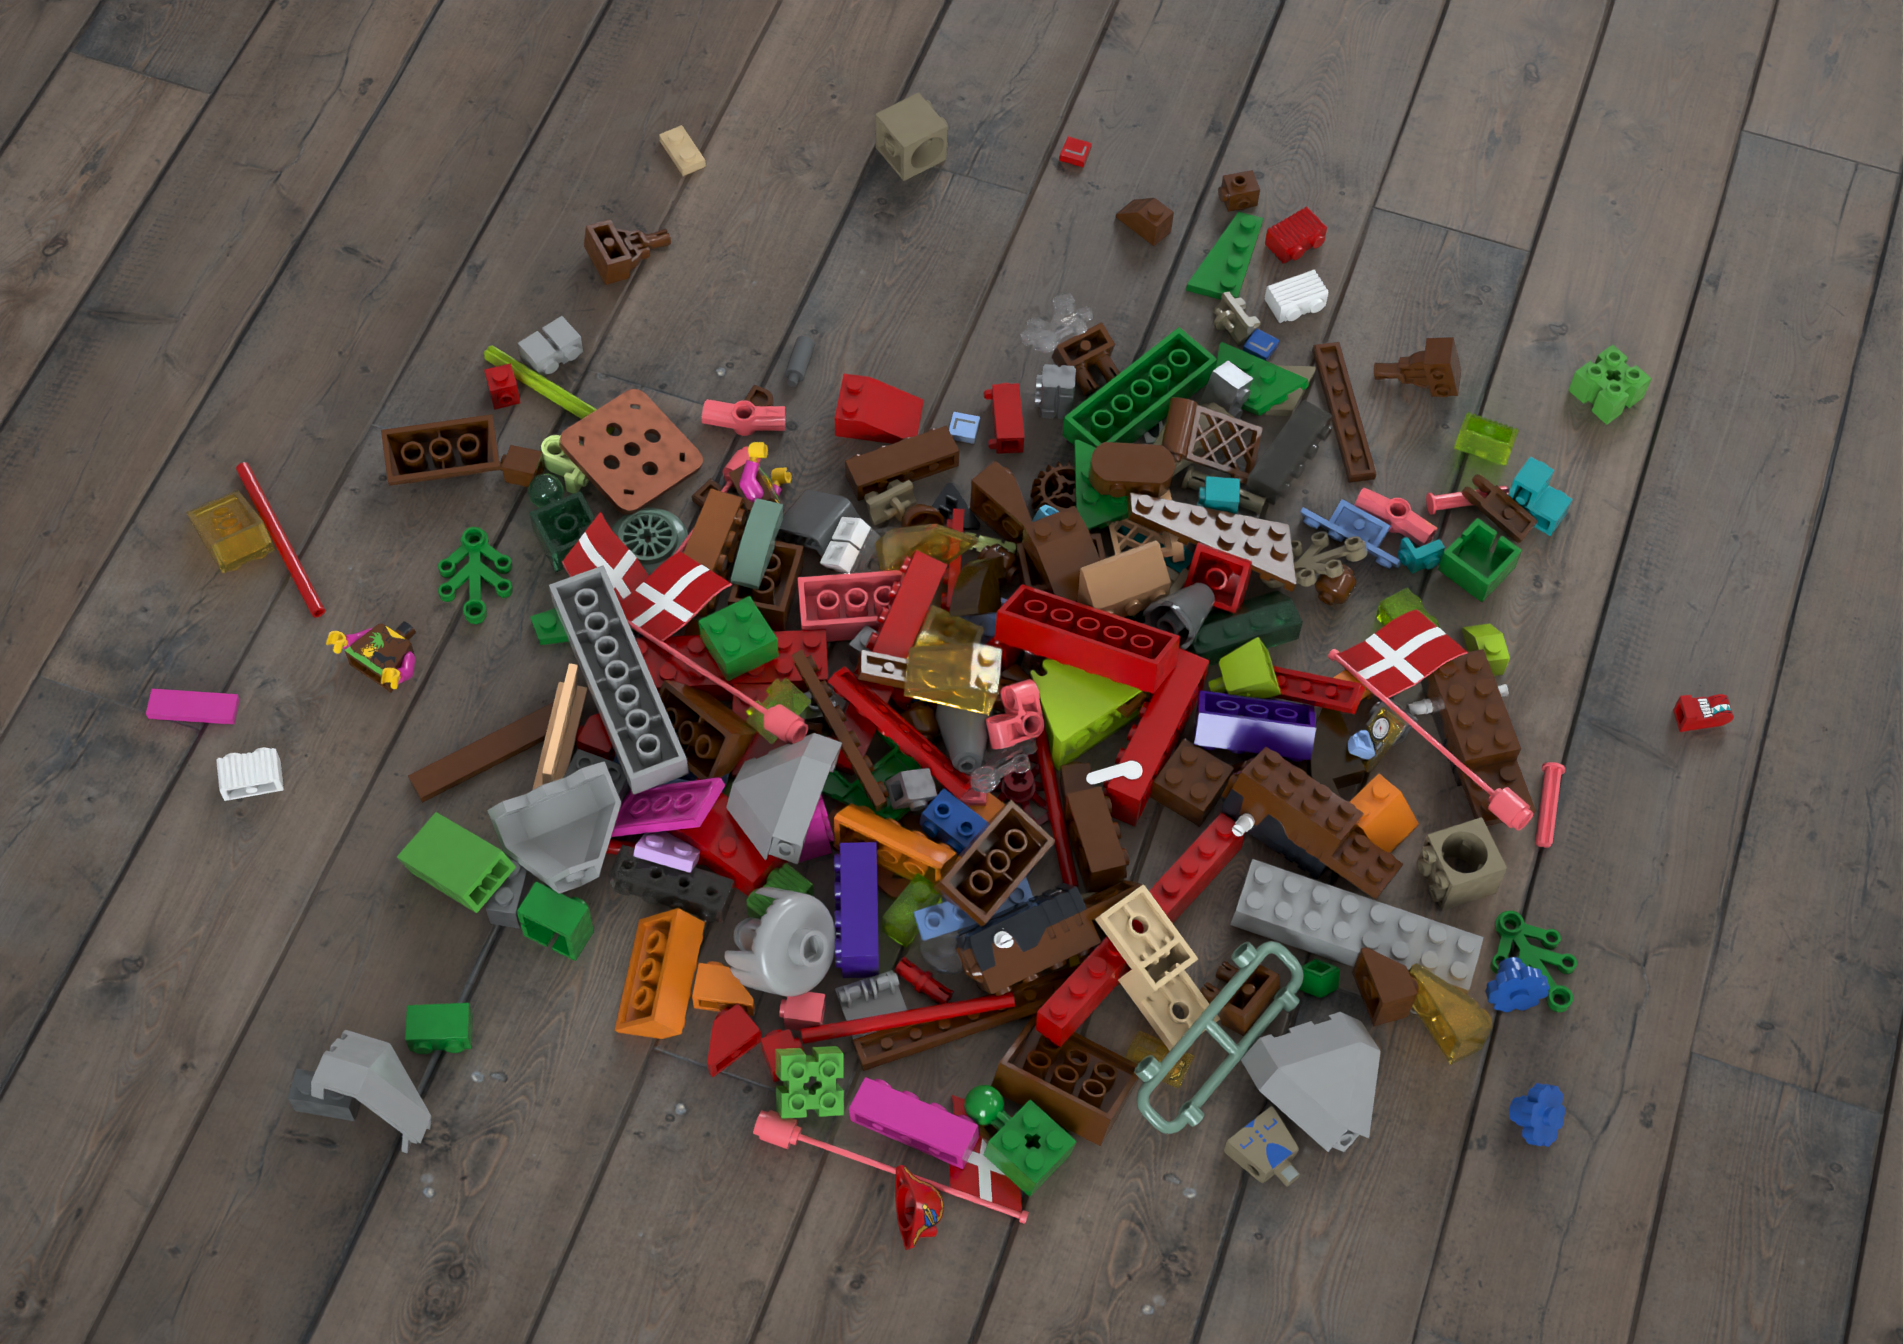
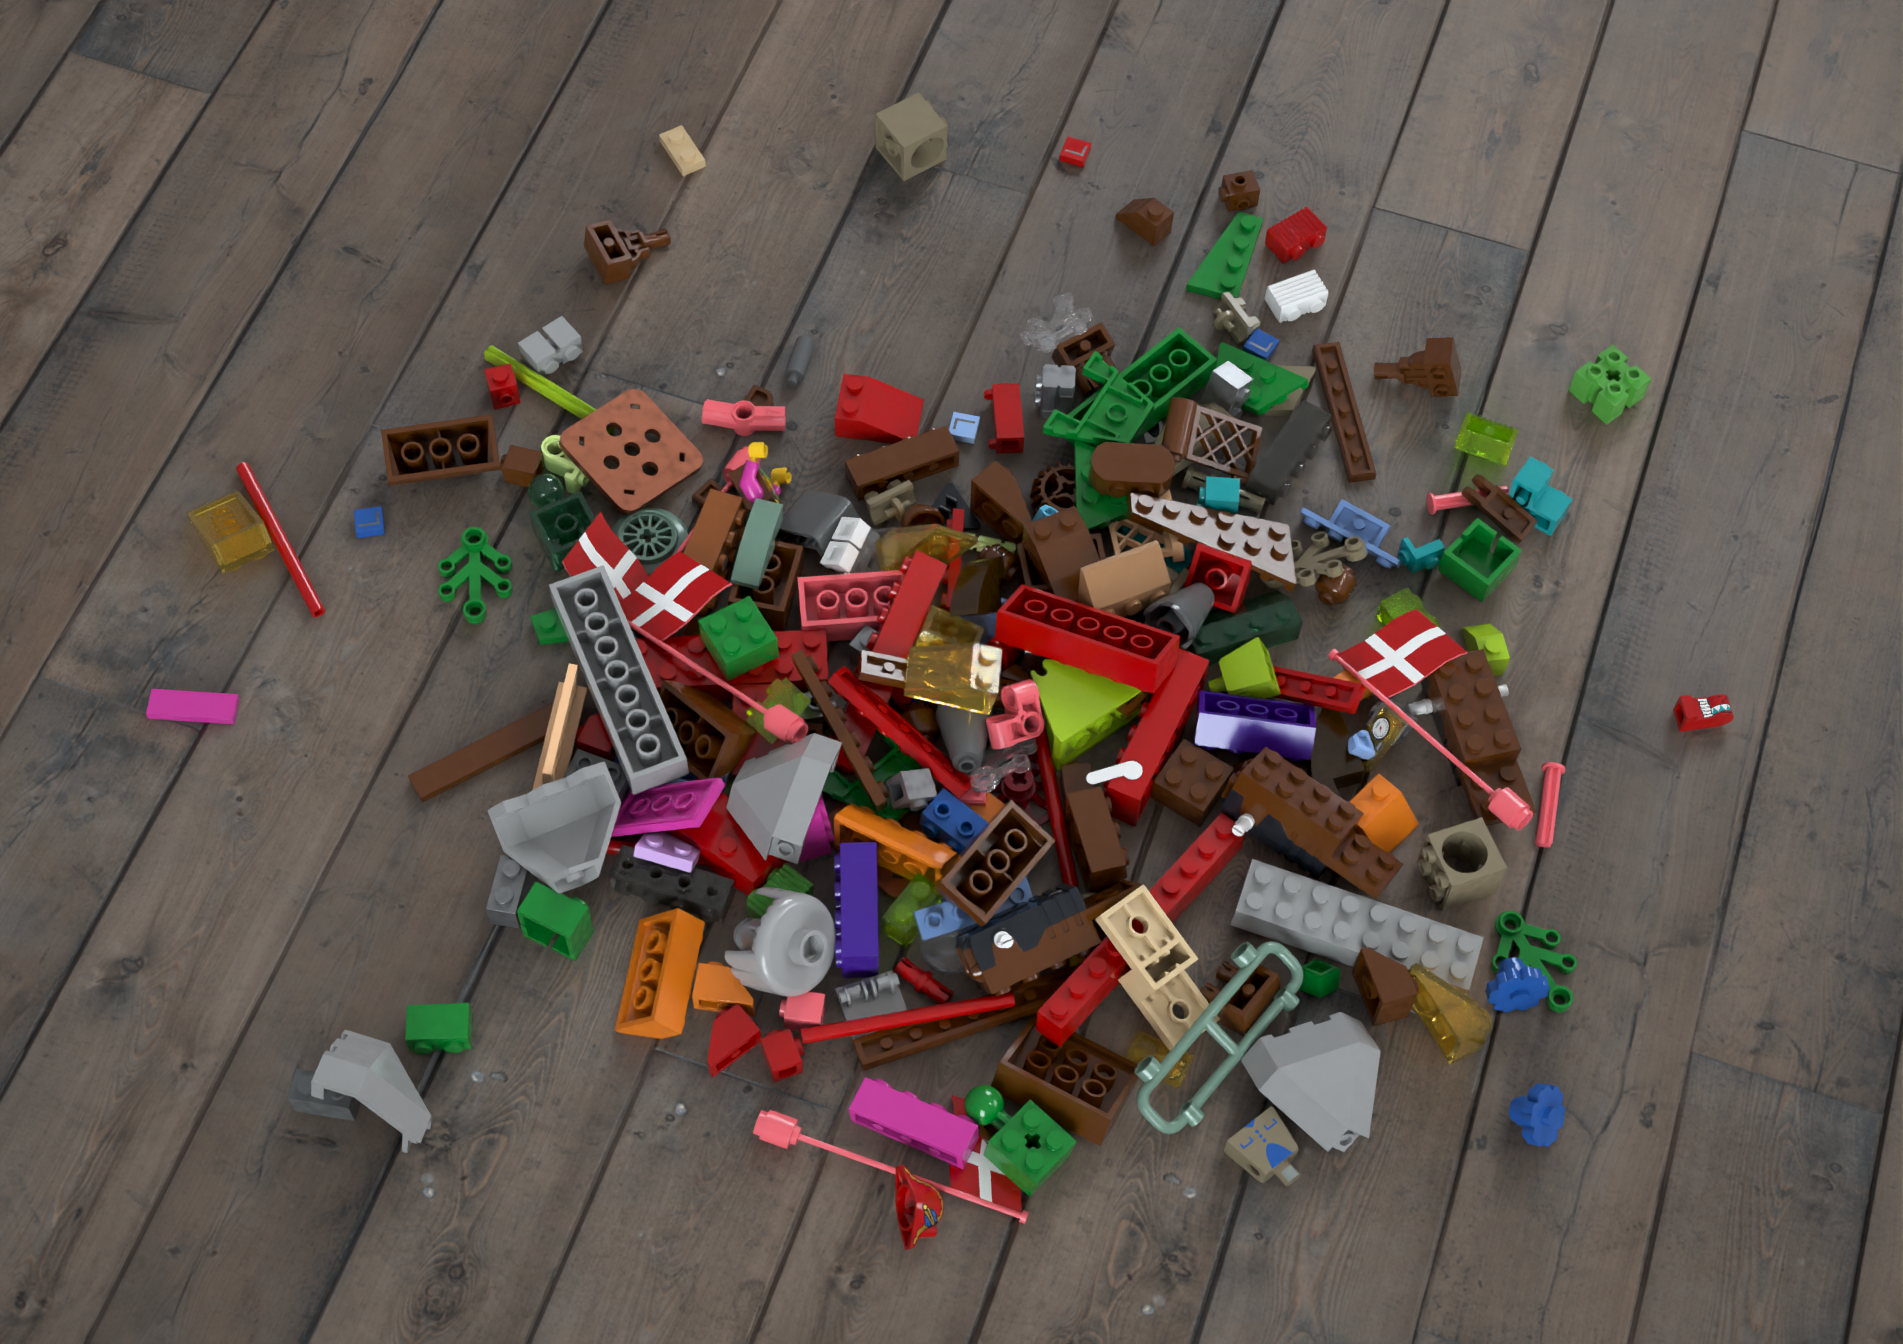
white brick [216,747,284,801] -> none
torso [326,621,416,692] -> none
bright green brick [397,812,516,913] -> none
bright green brick [775,1046,844,1119] -> none
coral piece [1354,487,1438,547] -> none
none -> blue tile [354,506,385,538]
none -> green wing [1043,351,1155,444]

